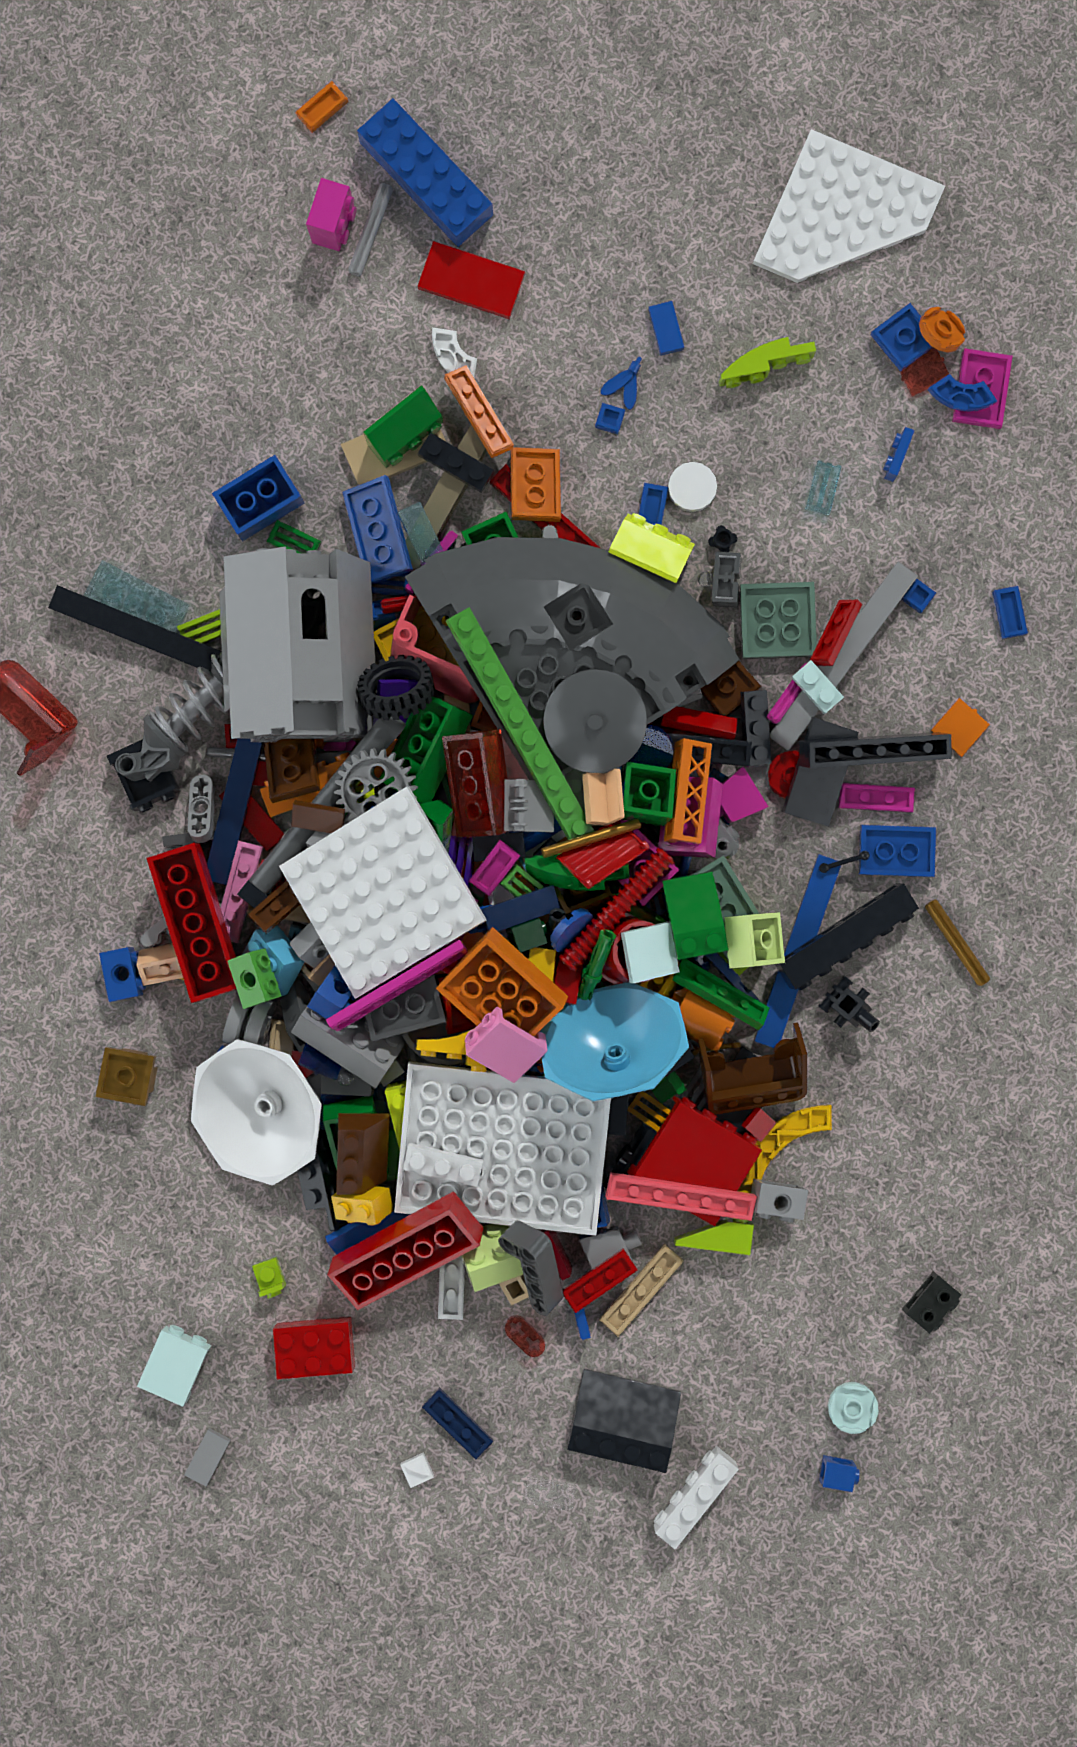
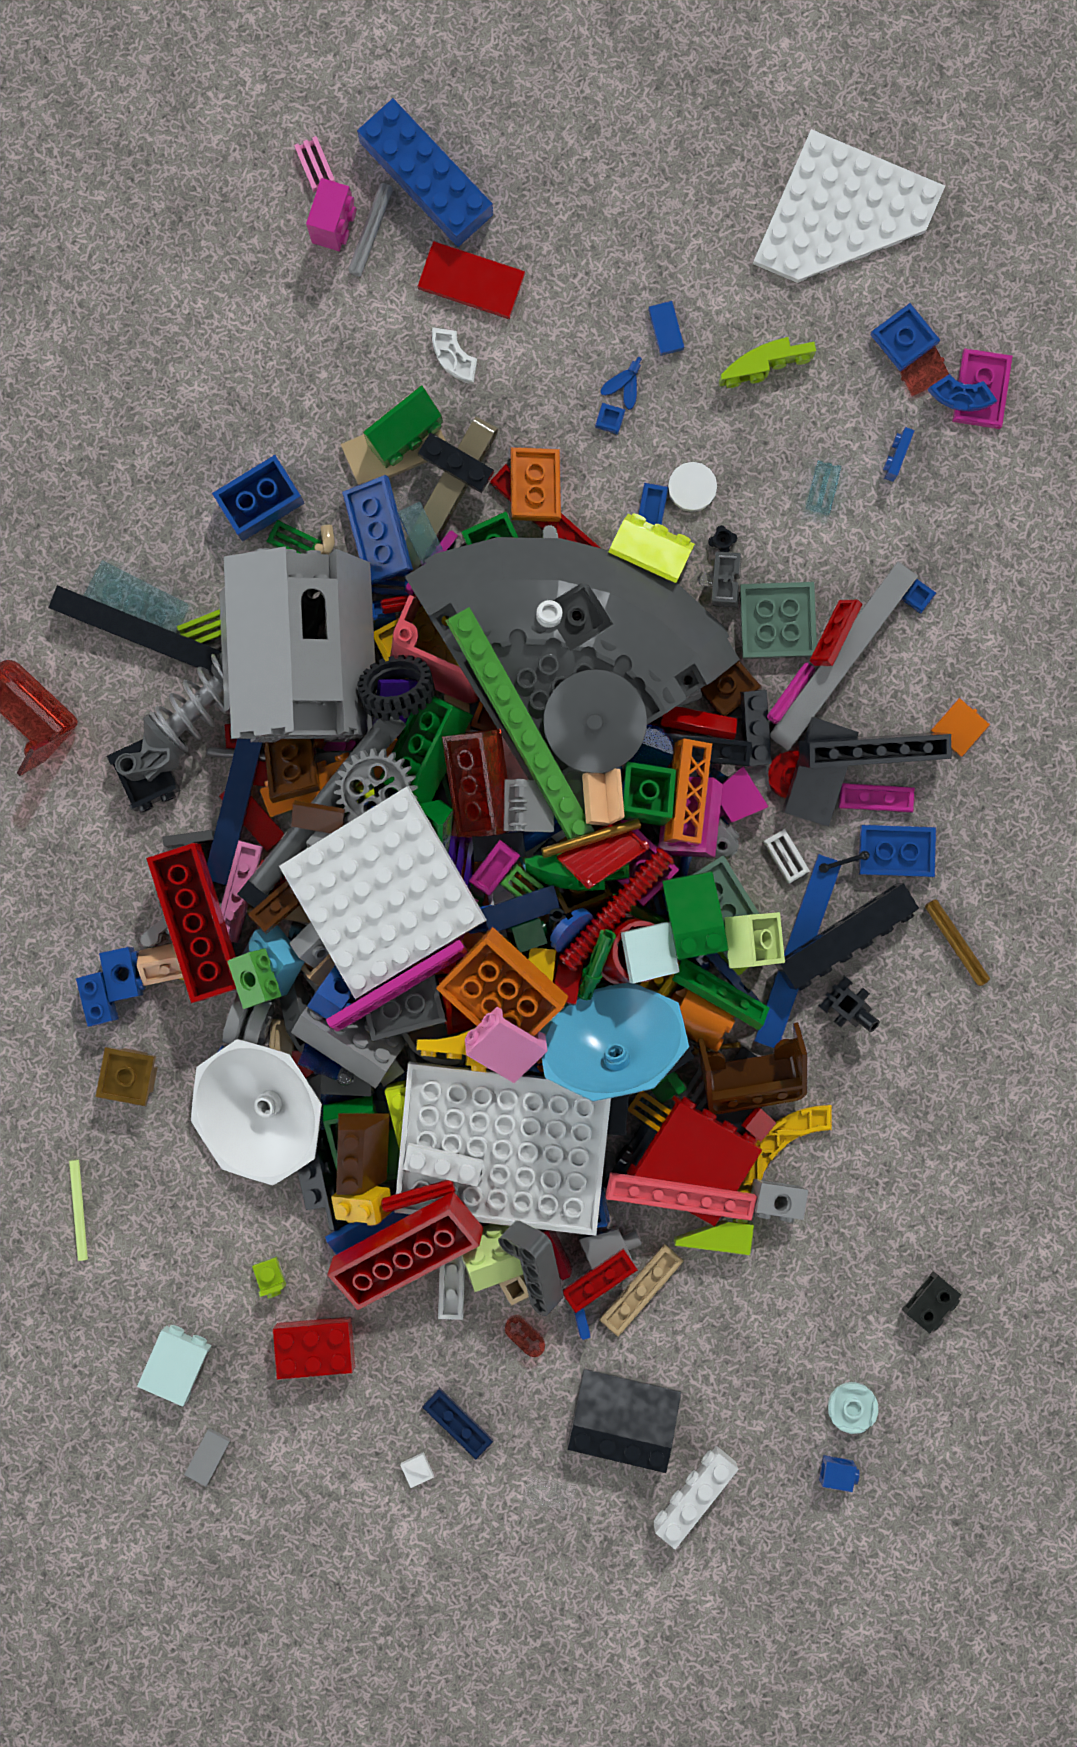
light grey beam [188,775,215,843] -> none
orange tile [295,81,348,133] -> none
orange tile [444,365,514,458] -> none
light aqua plate [791,660,844,714] -> none
orange tile [919,307,965,353] -> none
blue tile [992,586,1028,639] -> none
none -> yellowish green bar [69,1160,88,1261]
none -> blue brick [76,972,119,1027]
none -> bright pink tile [294,136,335,193]
none -> tan arm [315,525,335,555]
none -> red axle [381,1180,455,1213]
none -> white tile [536,600,563,628]
none -> white tile [763,829,810,884]

